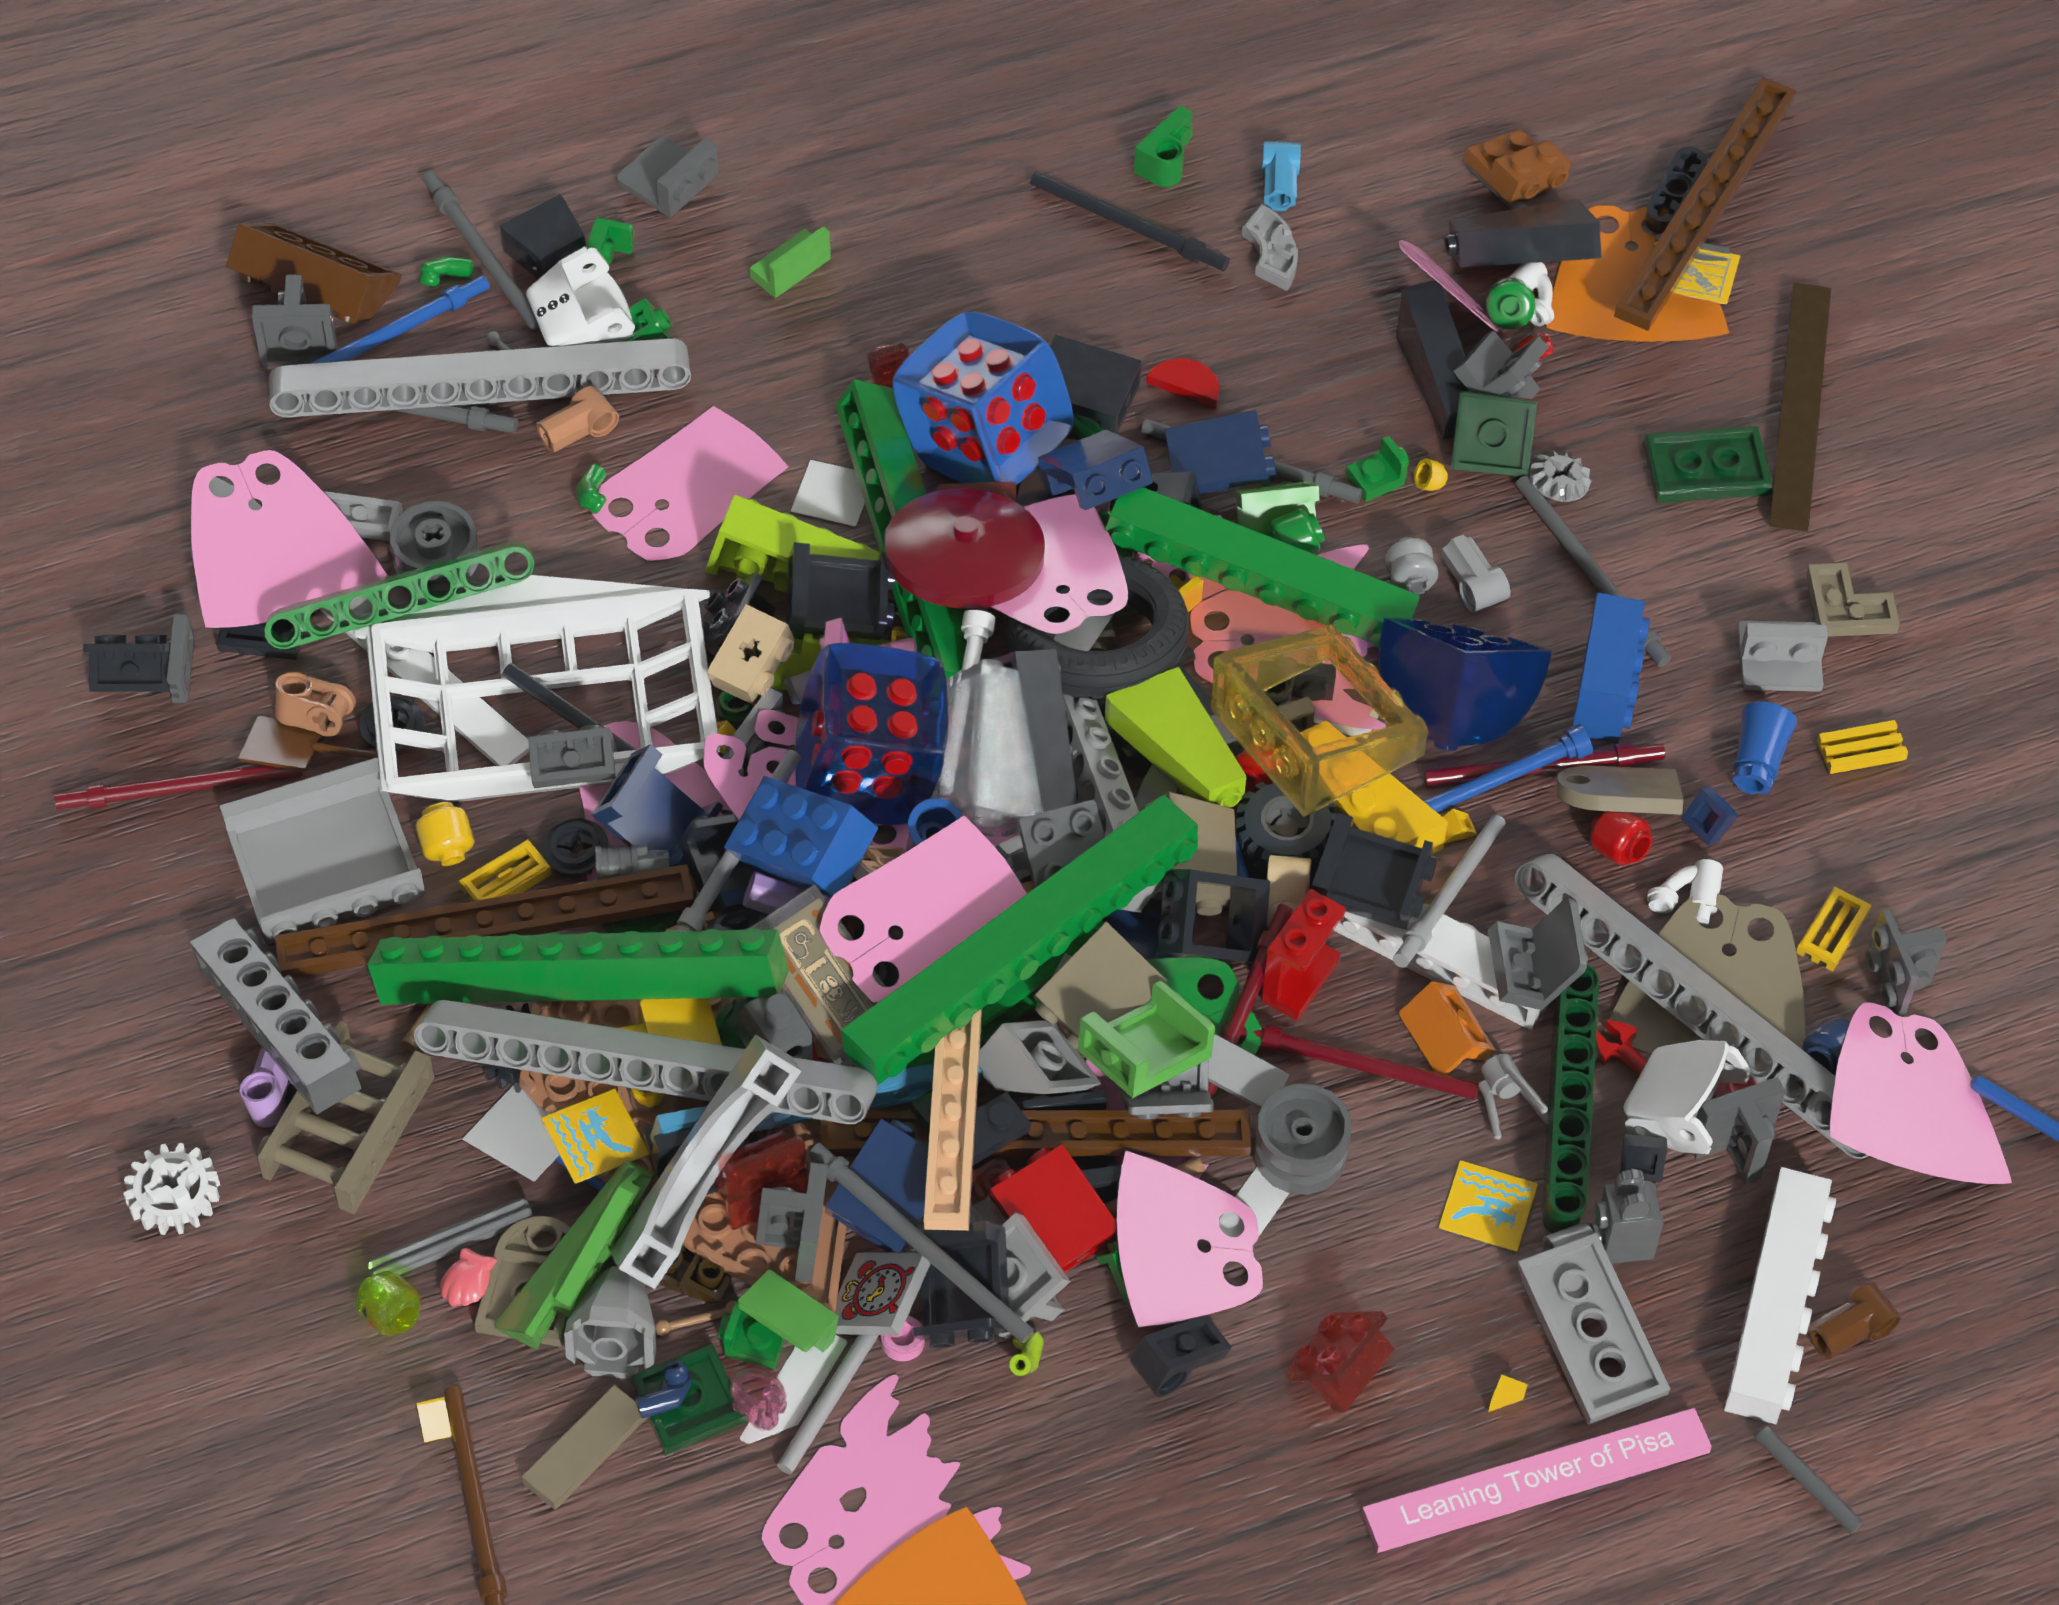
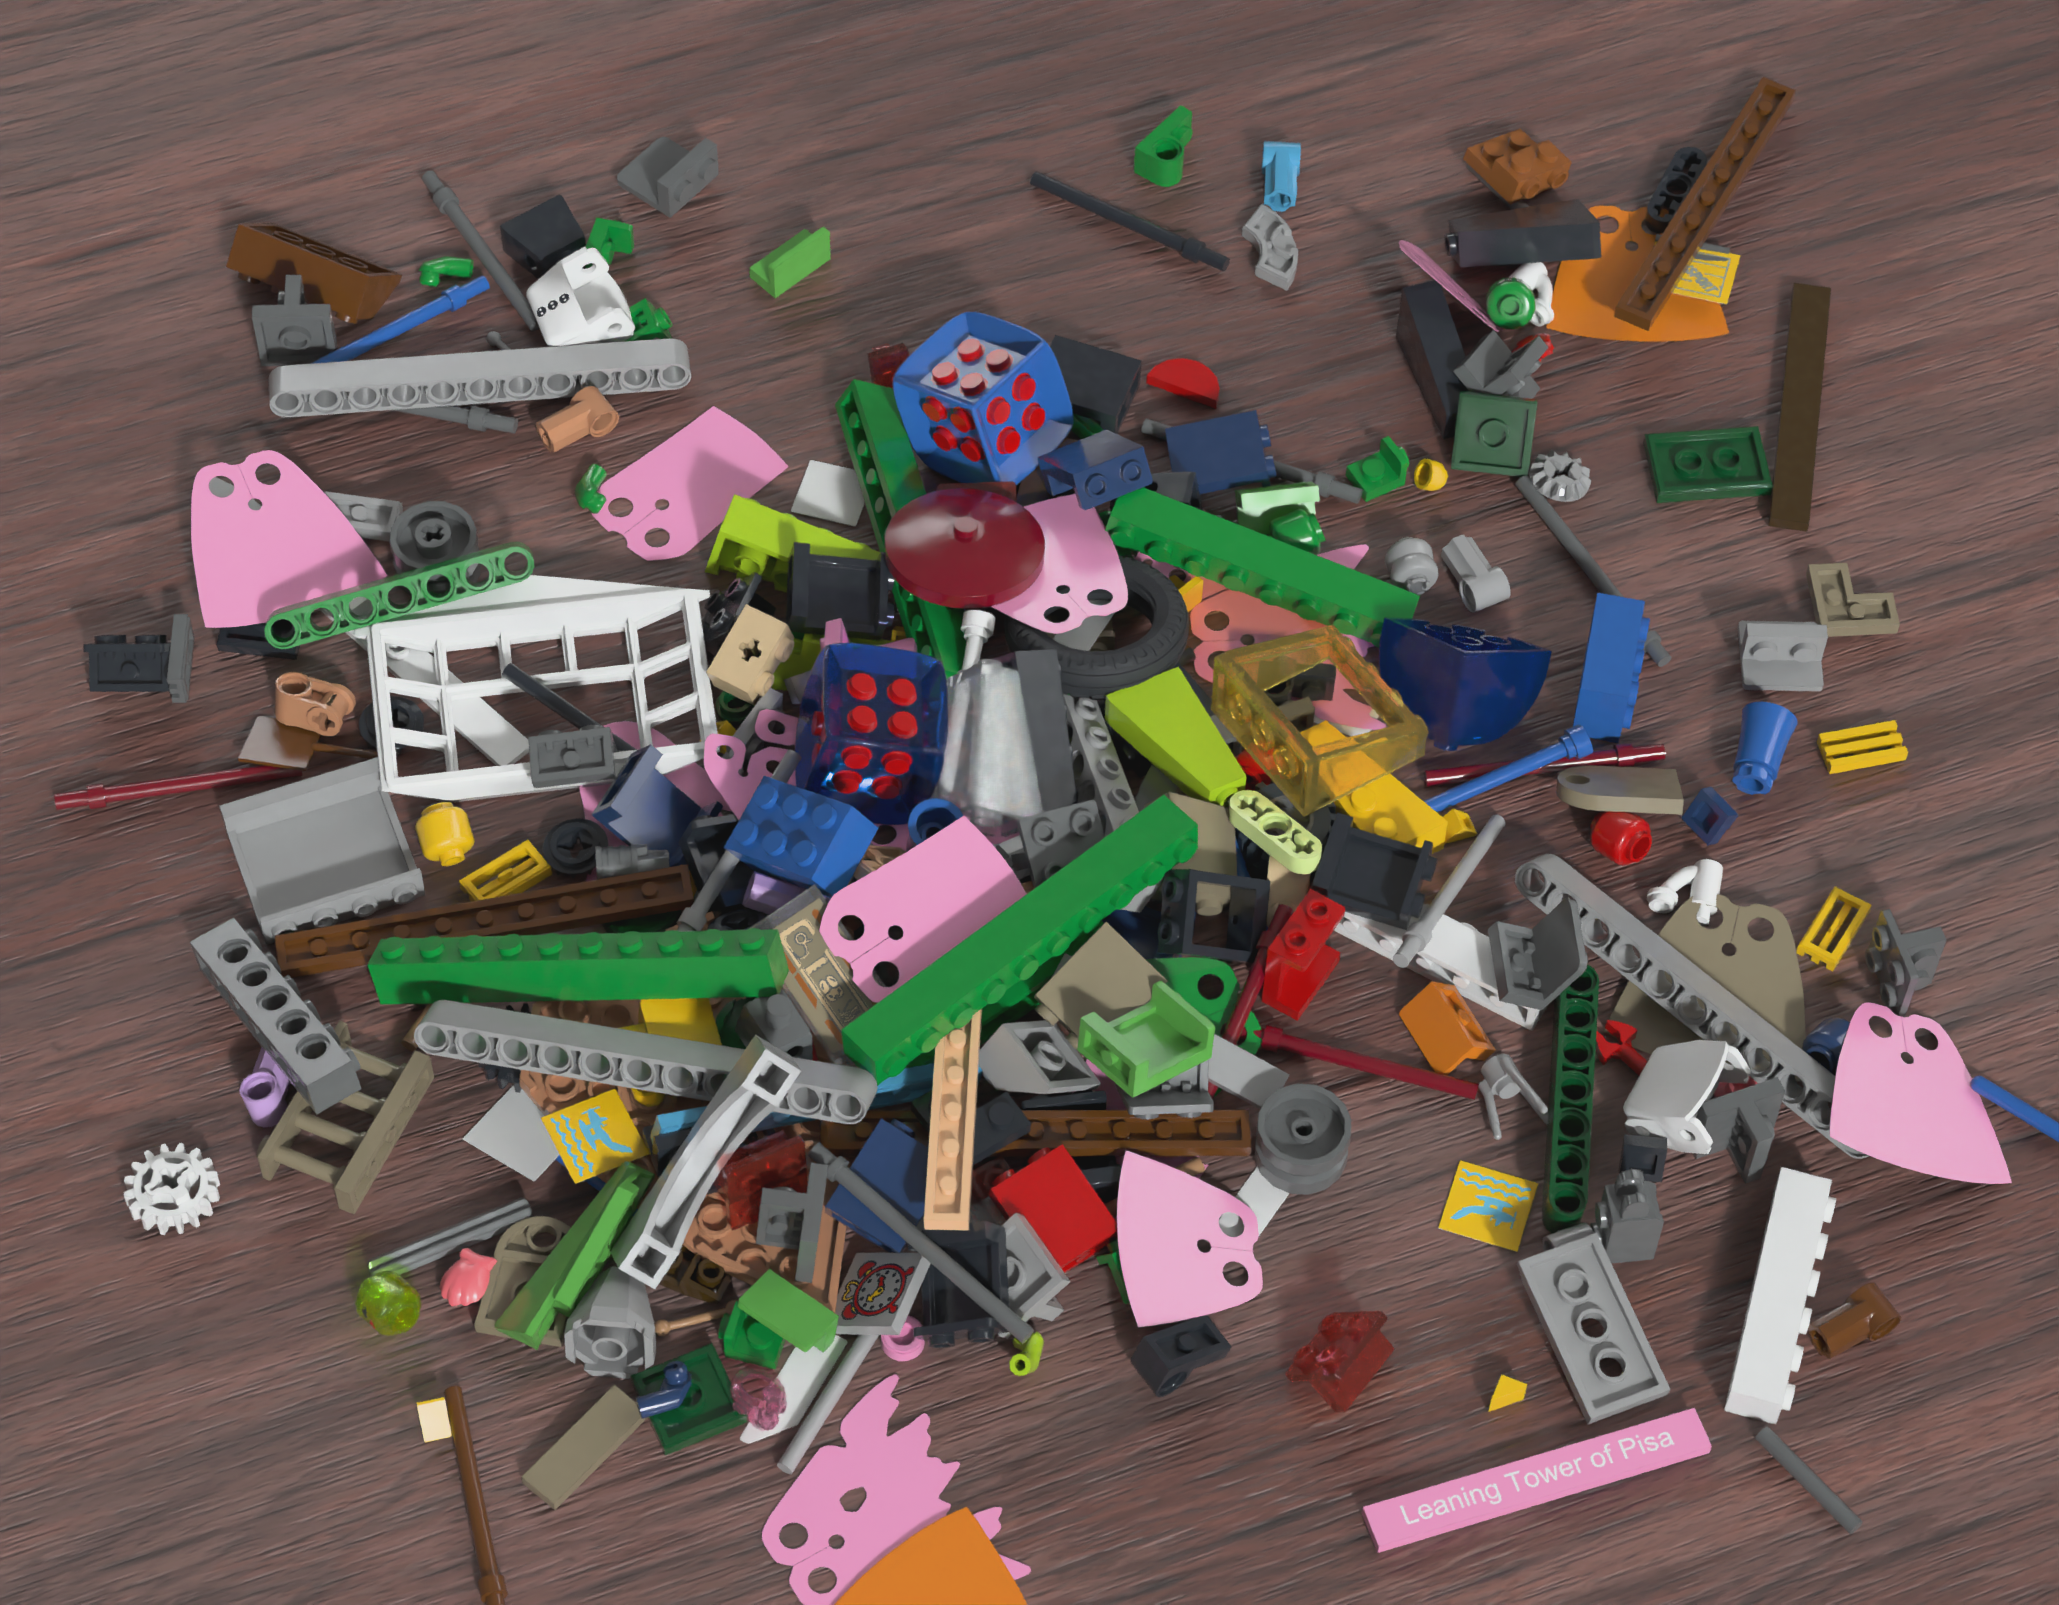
none -> yellowish green beam [1229,790,1322,874]

